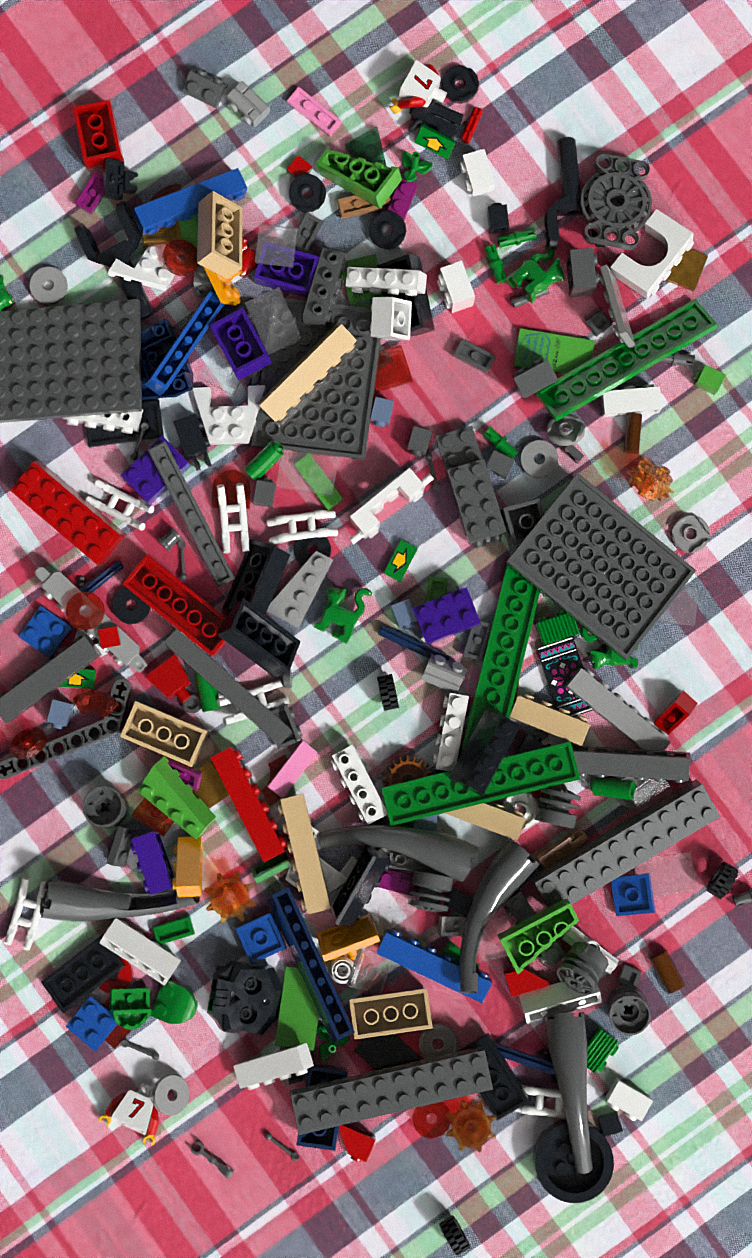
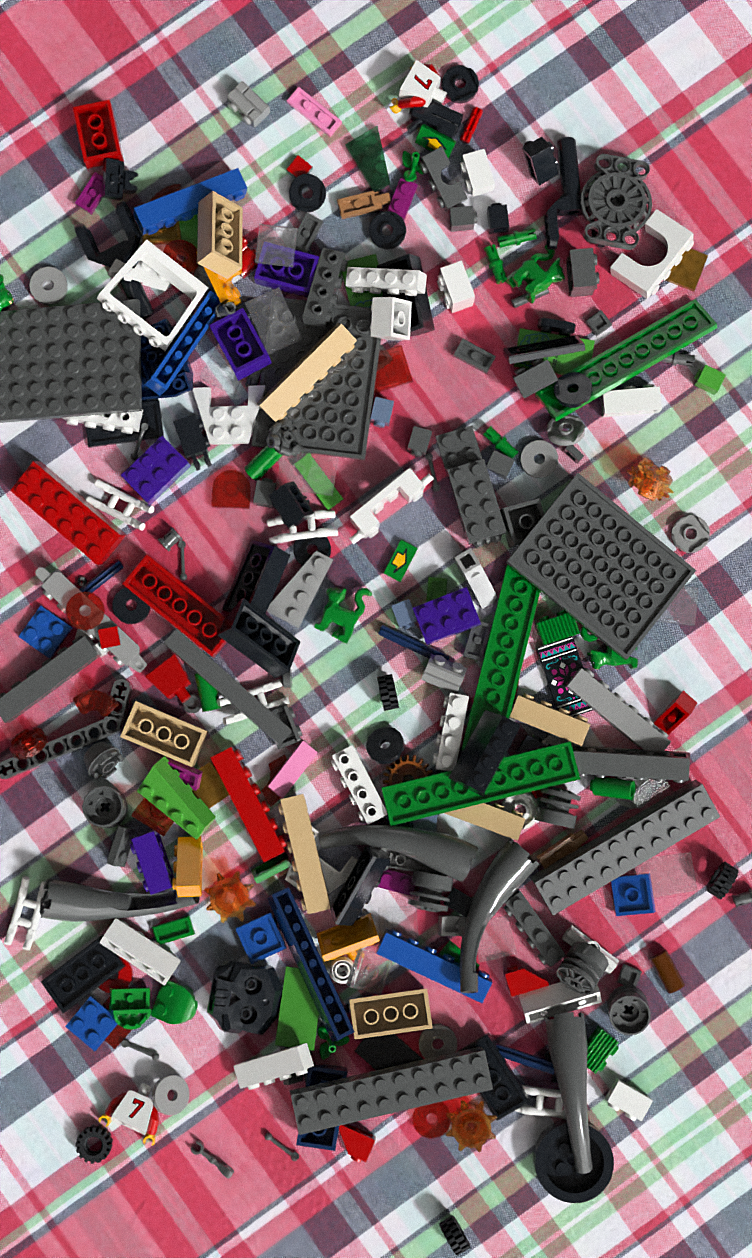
sand blue brick [47,700,74,729] -> none
green tile [59,669,96,689] -> none
dark grey tile [148,441,235,587] -> none
dark grey bracket [182,68,228,108] -> none
white piece [217,483,249,553] -> none
bright green wedge [316,149,402,209] -> none
bright green wedge [497,898,579,974] -> none
black tile [598,1111,623,1137] -> none
light grey tile [599,265,636,348] -> none
reddish brown brick [624,413,642,455] -> none
none -> black tyre [75,1125,113,1164]
none -> dark grey cone [83,741,123,780]
none -> white windscreen [97,239,208,351]
none -> dark grey pin [215,302,236,319]
none -> dark grey piece [266,419,303,457]
none -> black brick [269,481,314,528]
none -> black tile [366,727,405,764]
none -> dark grey arch [419,147,468,211]
none -> dark grey brick [449,206,477,232]
none -> slope [453,548,498,609]
none -> black tile [503,335,585,364]
none -> black brick [522,137,559,186]
none -> black plate [537,318,576,336]
none -> black tile [554,372,592,408]

